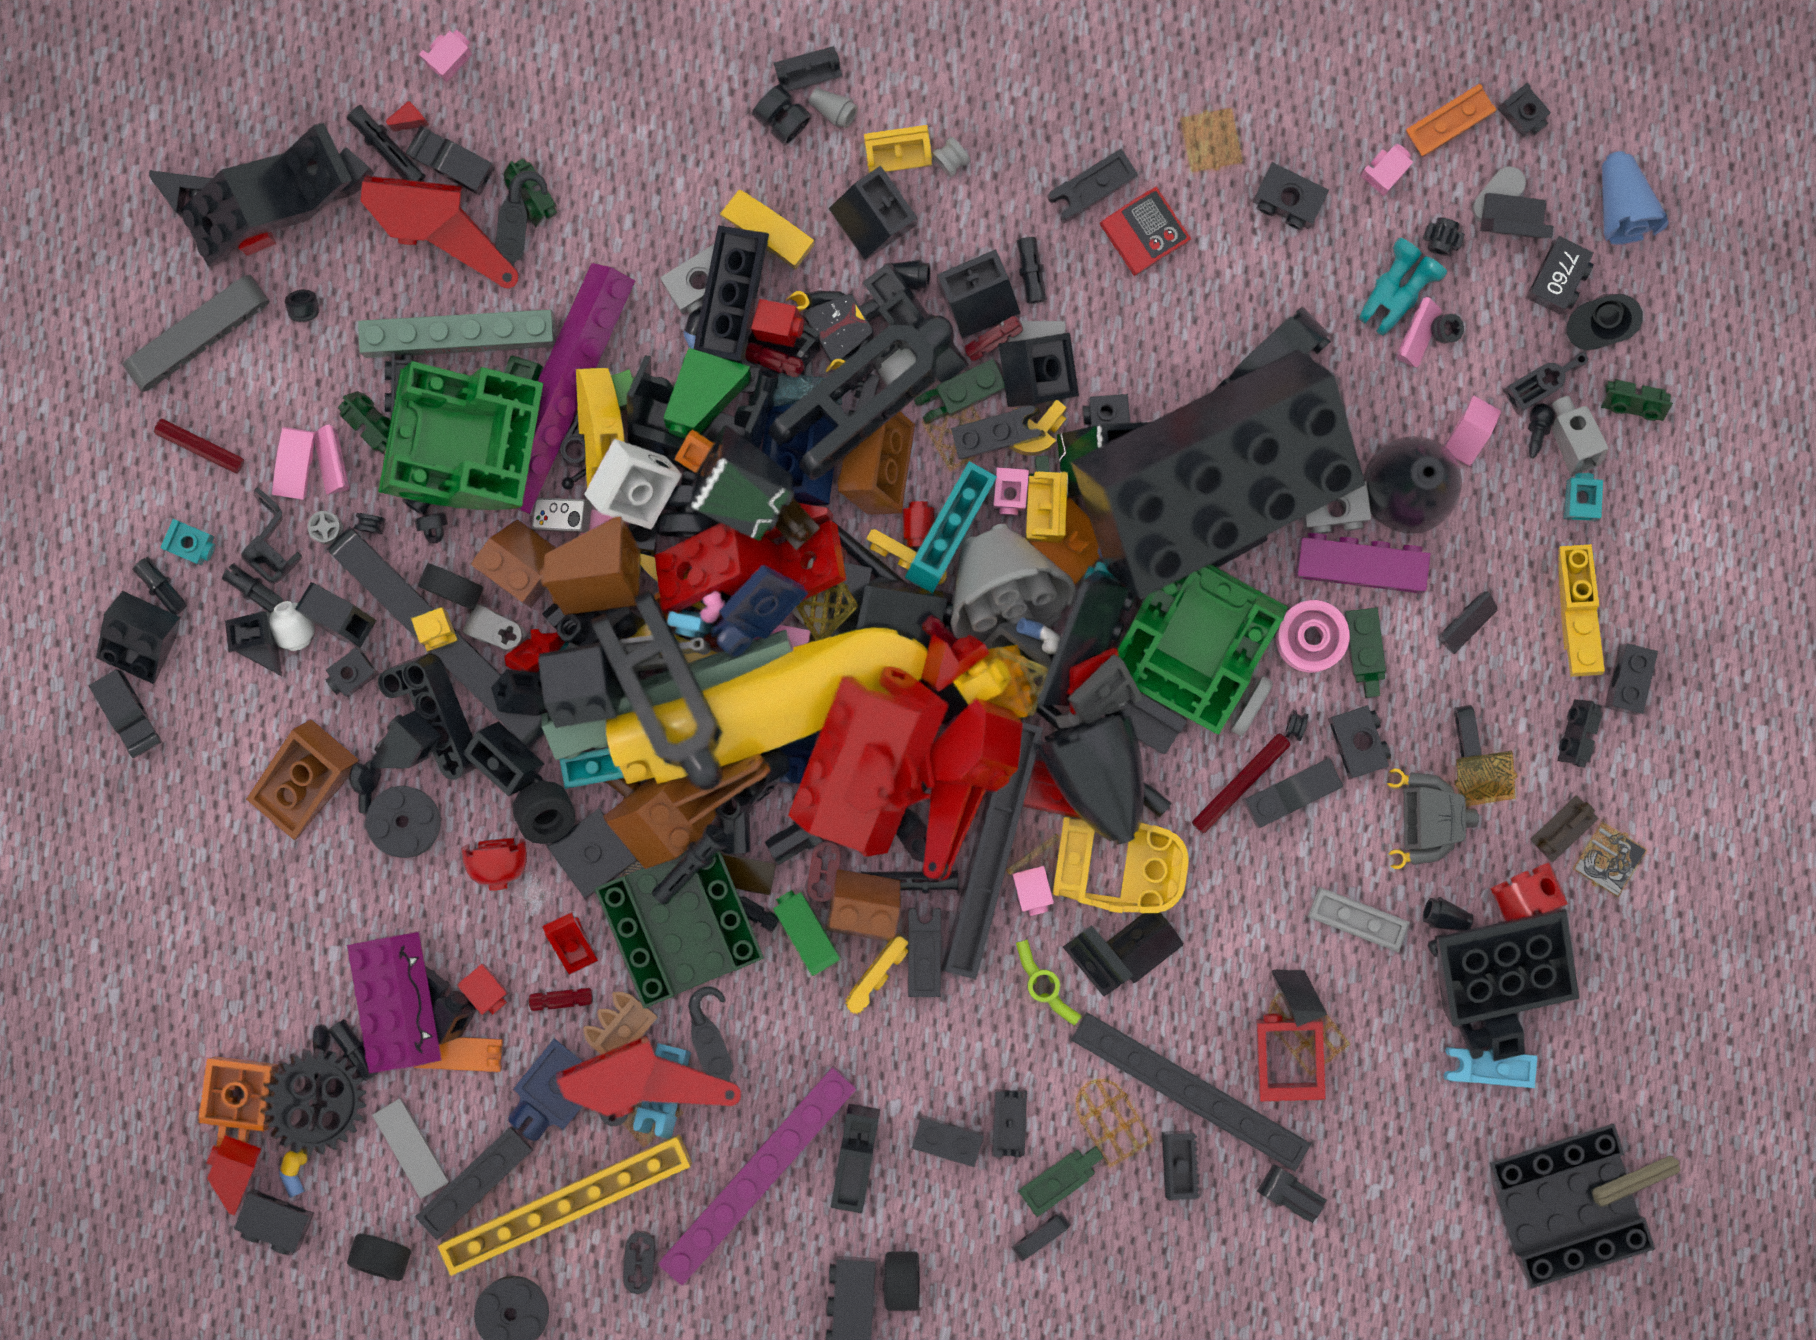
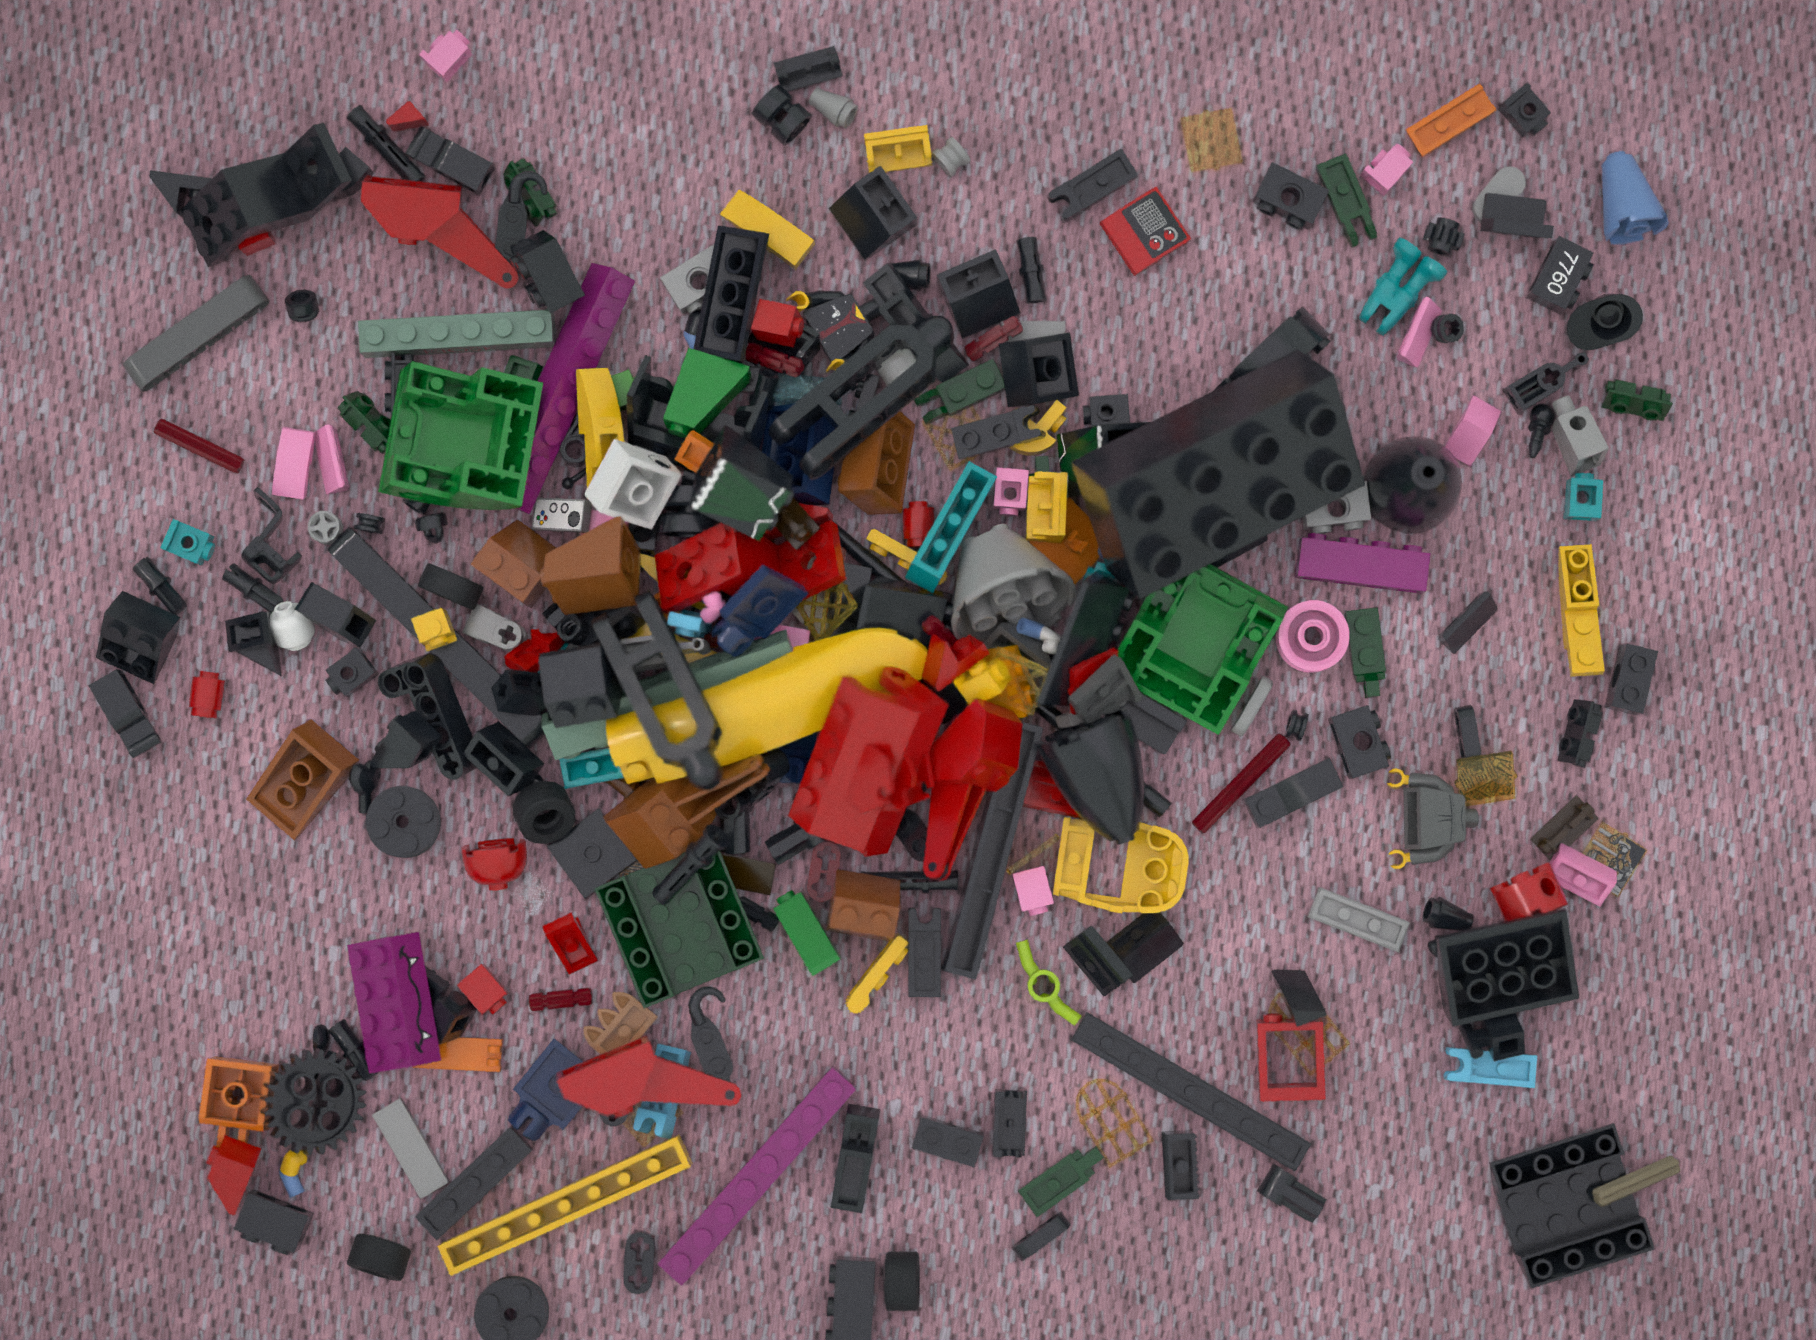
none -> red brick [189,671,225,719]
none -> black piece [509,230,585,313]
none -> dark green hinge [1315,153,1377,248]
none -> bright pink slope [1550,843,1617,907]

